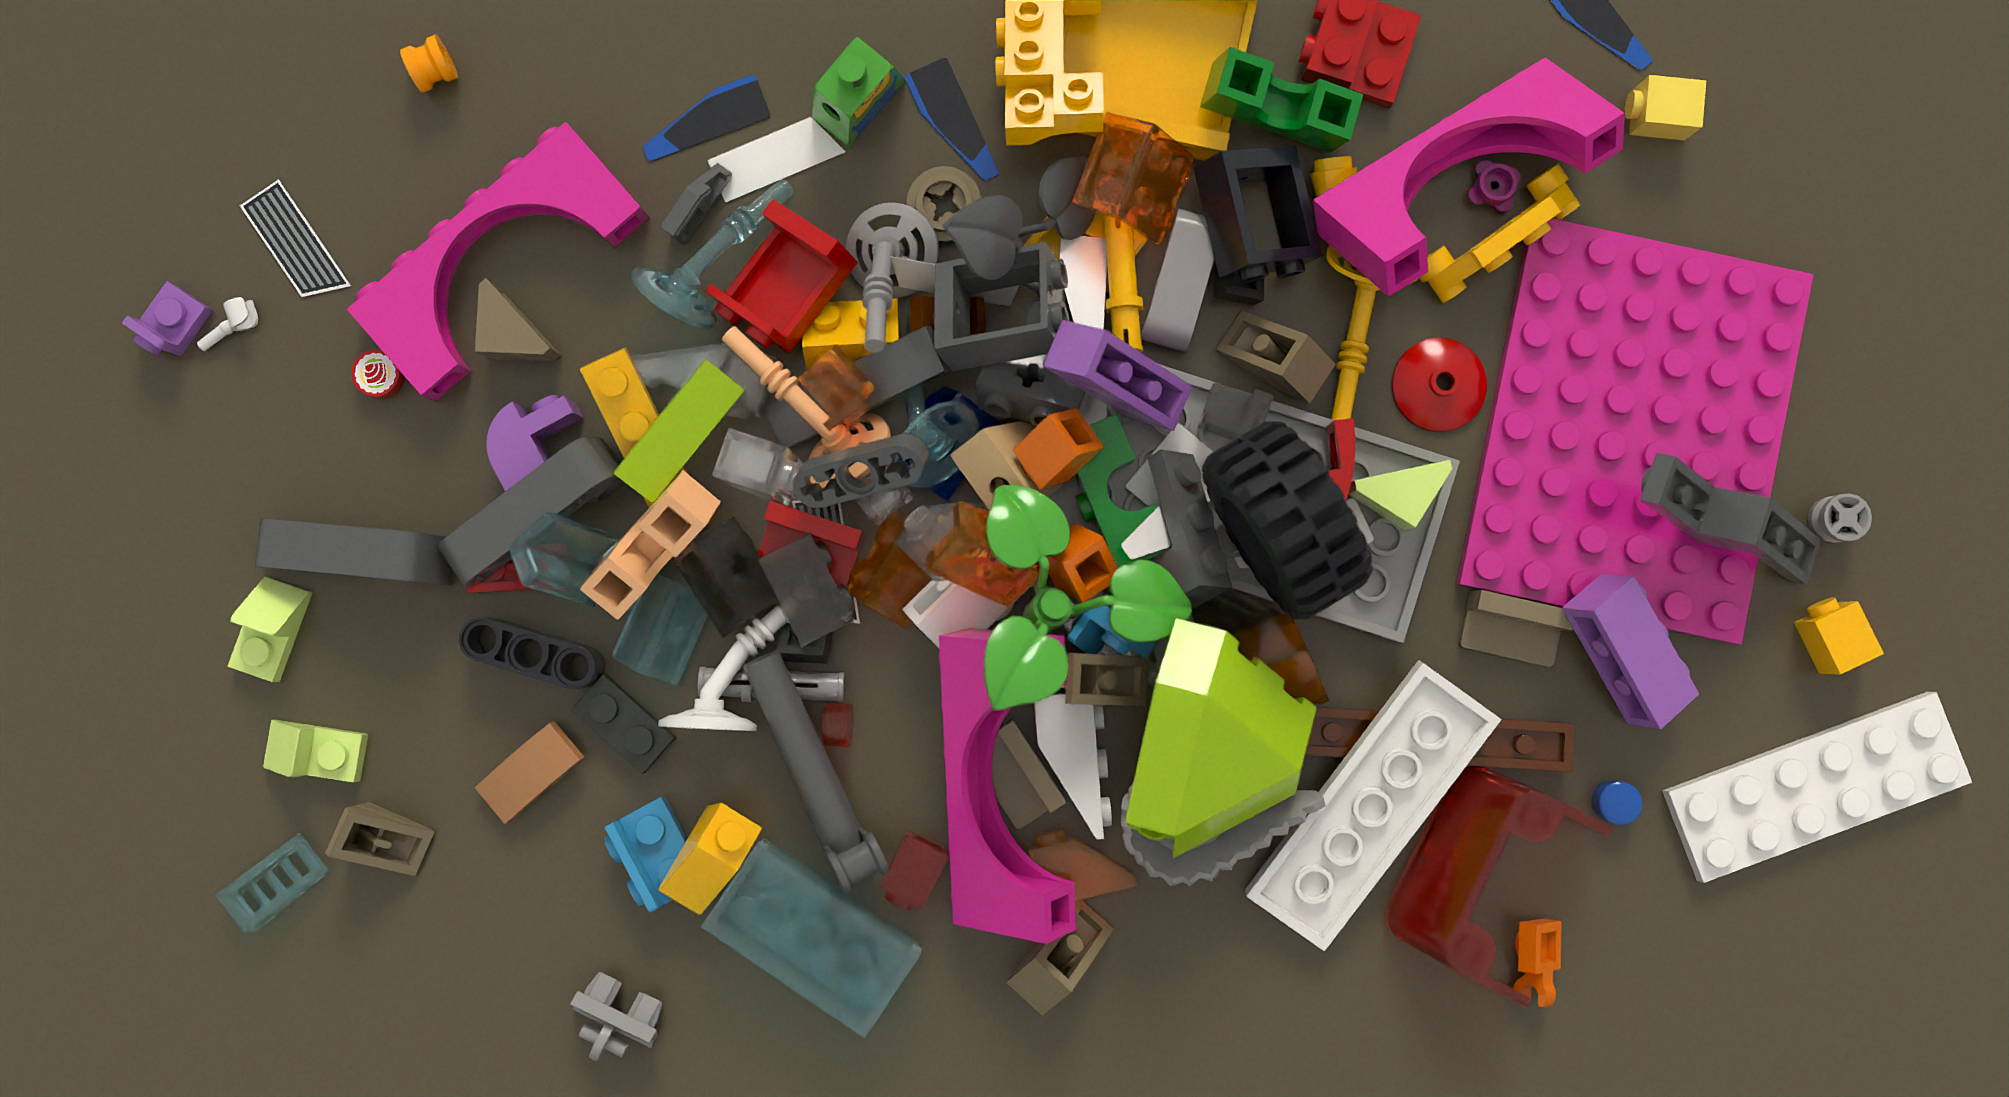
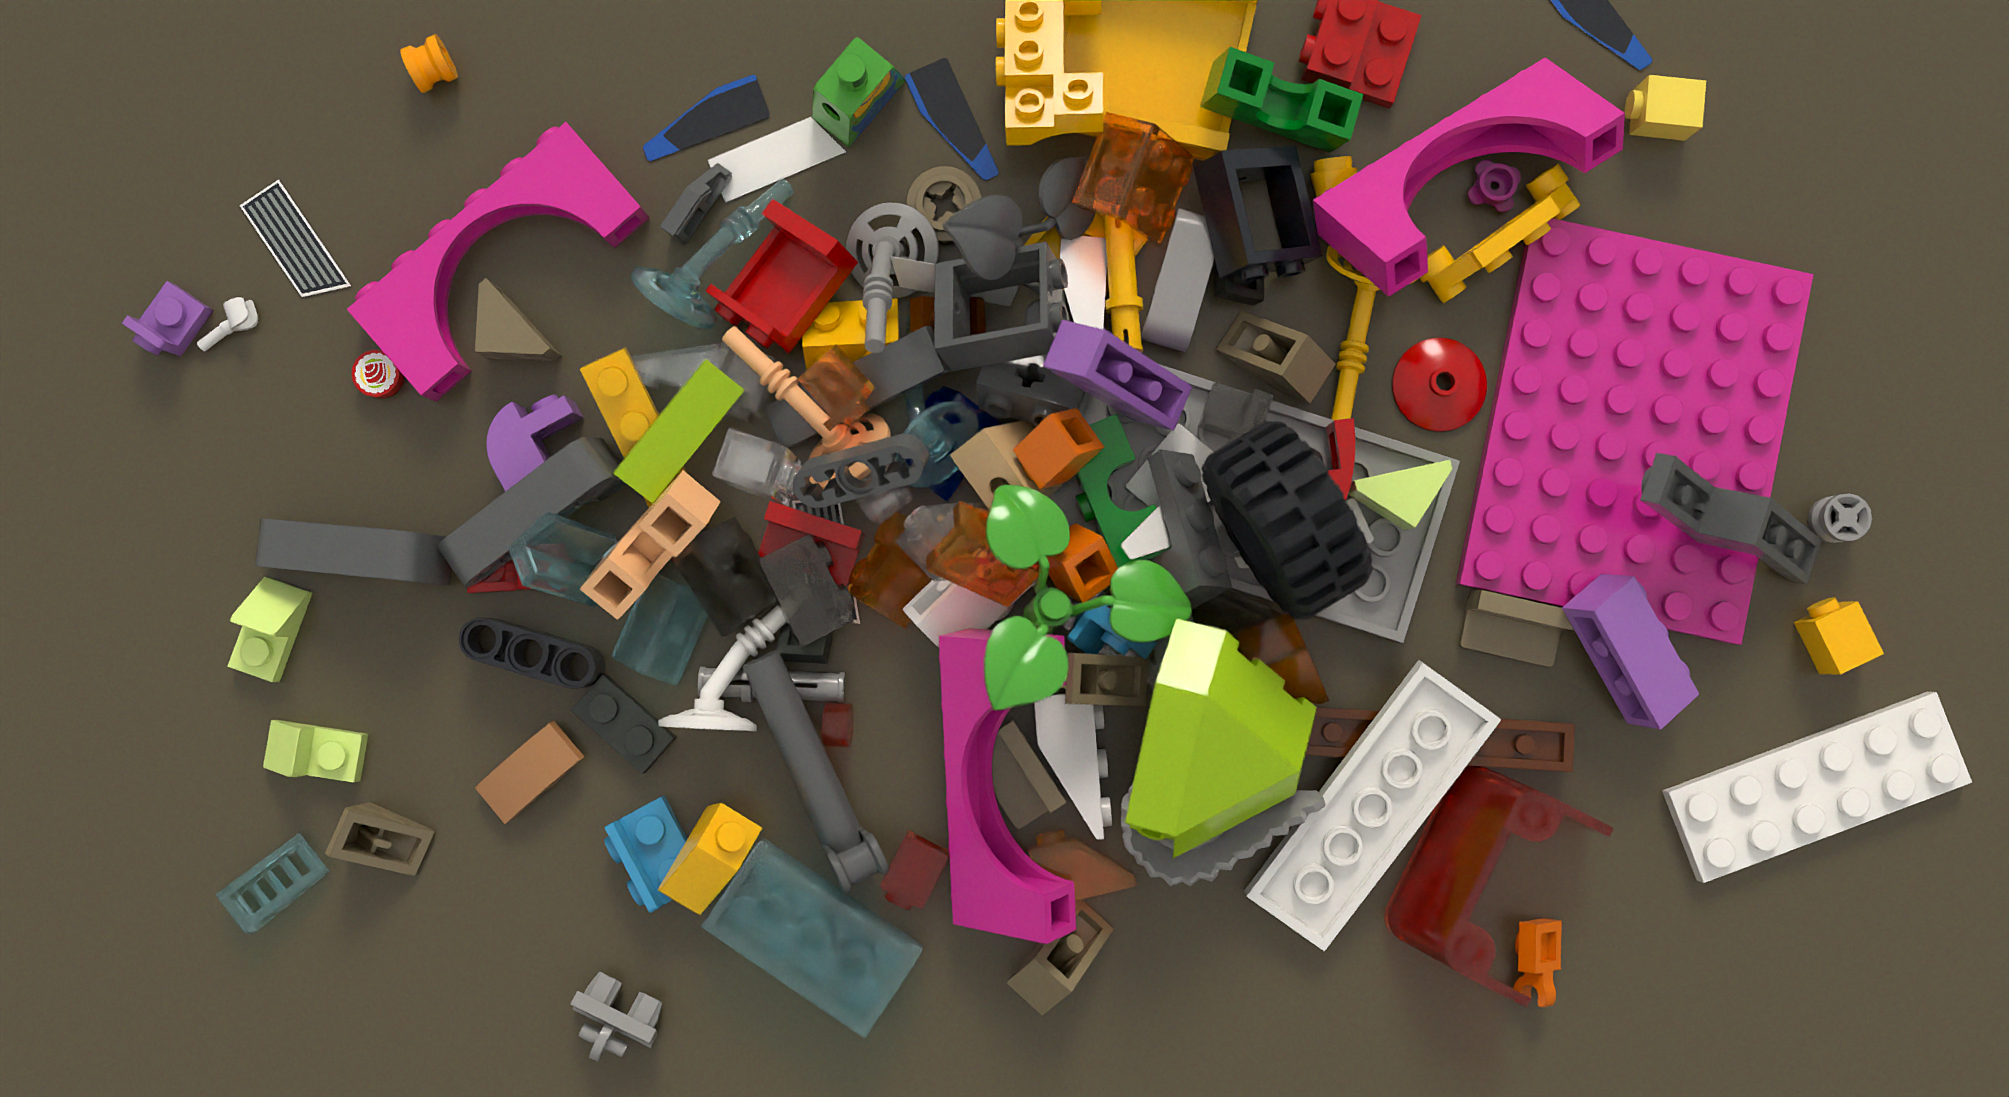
blue piece [1591,780,1643,825] -> none

